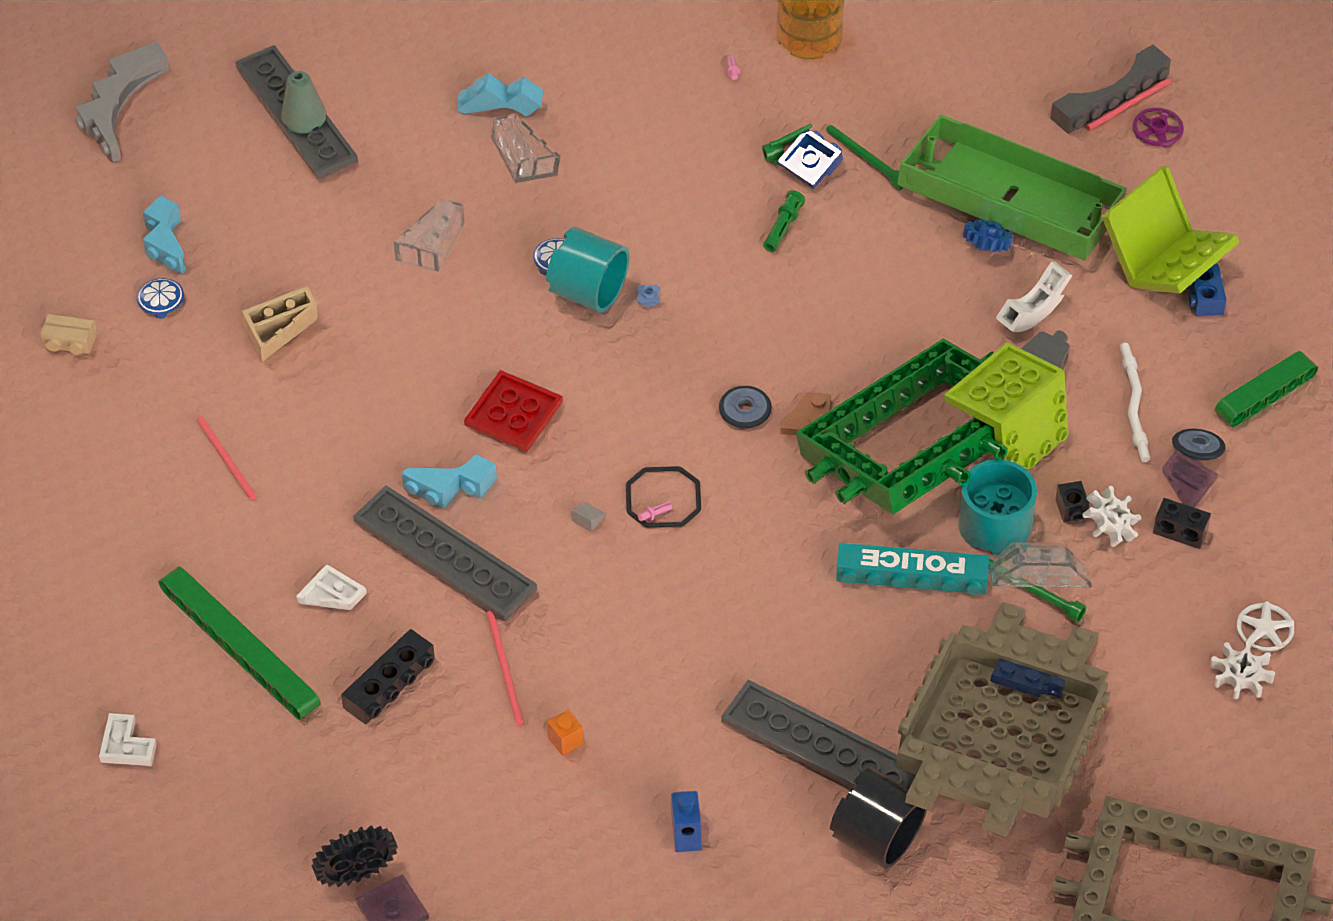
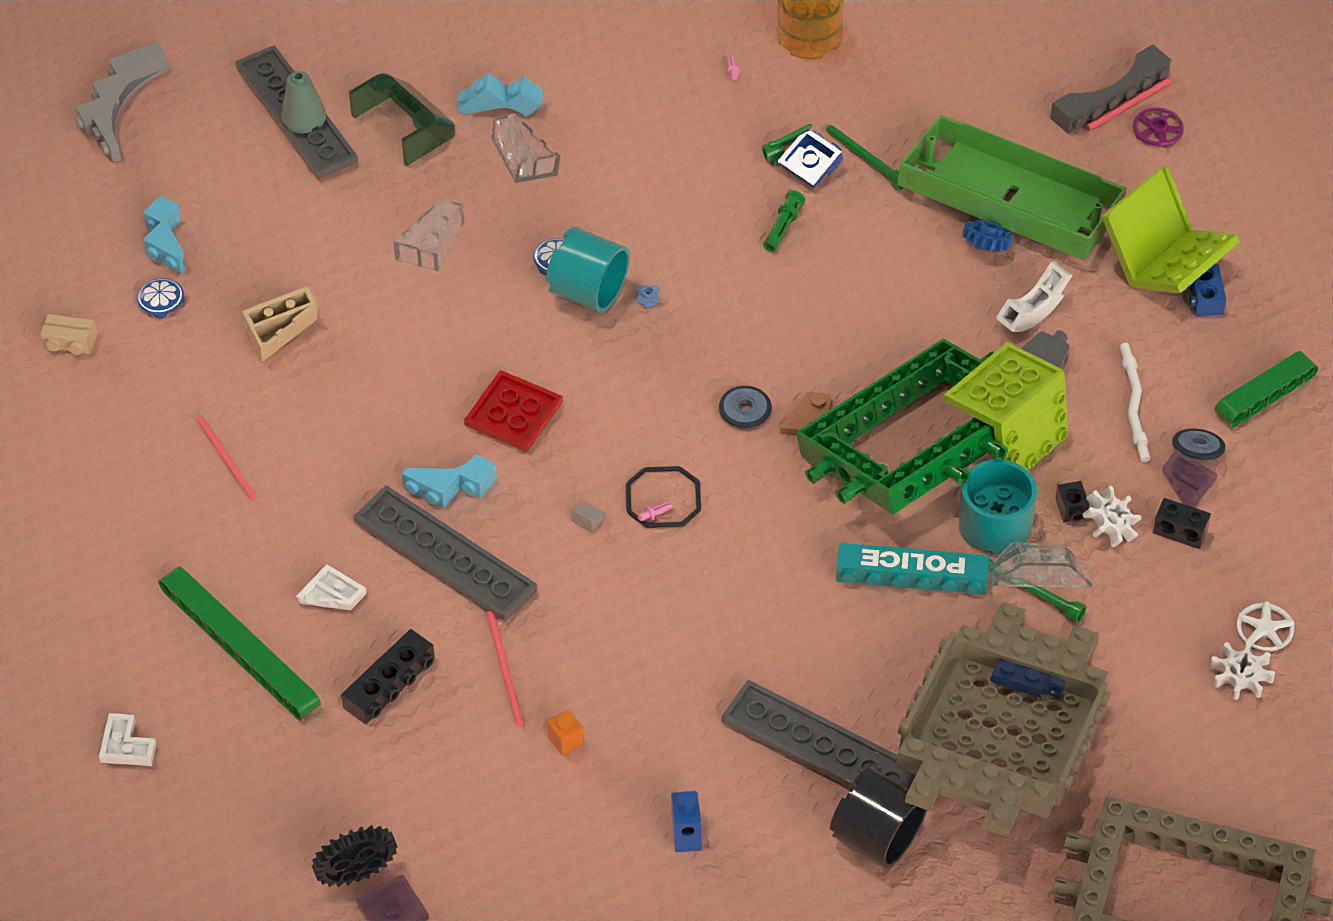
none -> clear green windscreen [349,73,455,166]

